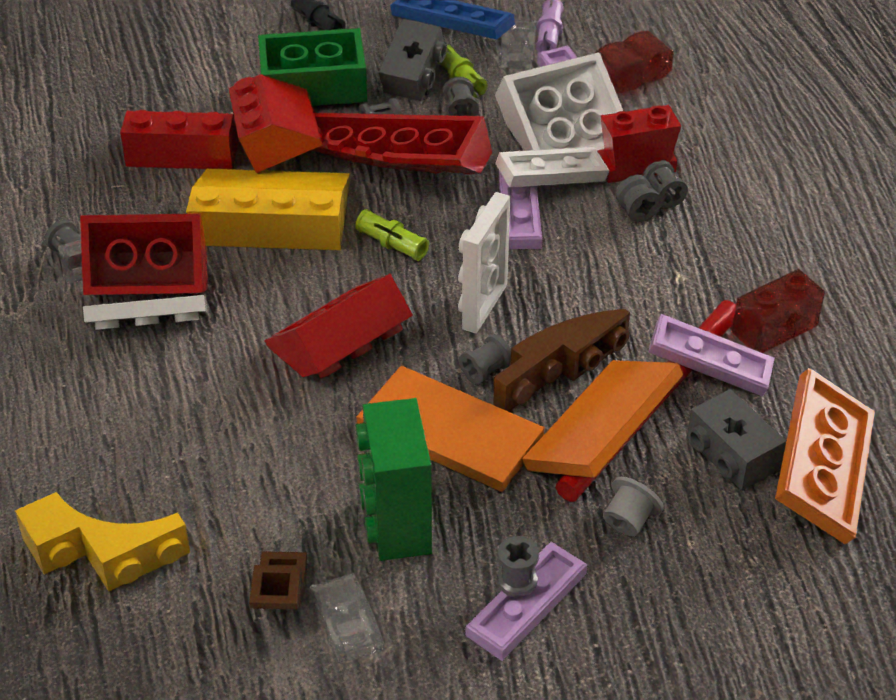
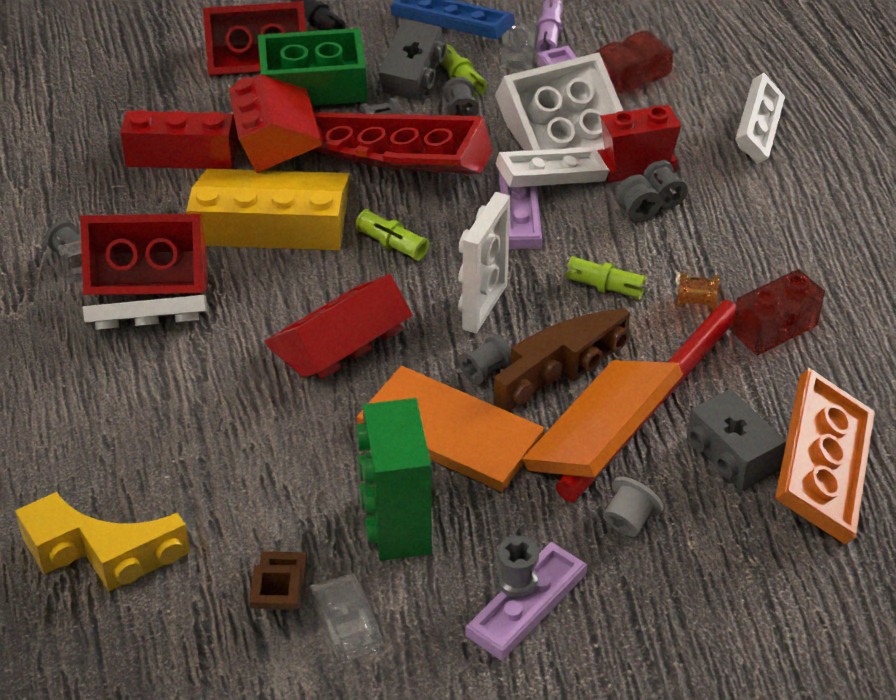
lavender tile [648,314,775,396] -> none
none -> red slope [203,1,306,76]
none -> lime pin [565,256,647,300]
none -> clear orange bush [676,271,720,310]
none -> white plate [735,73,785,164]

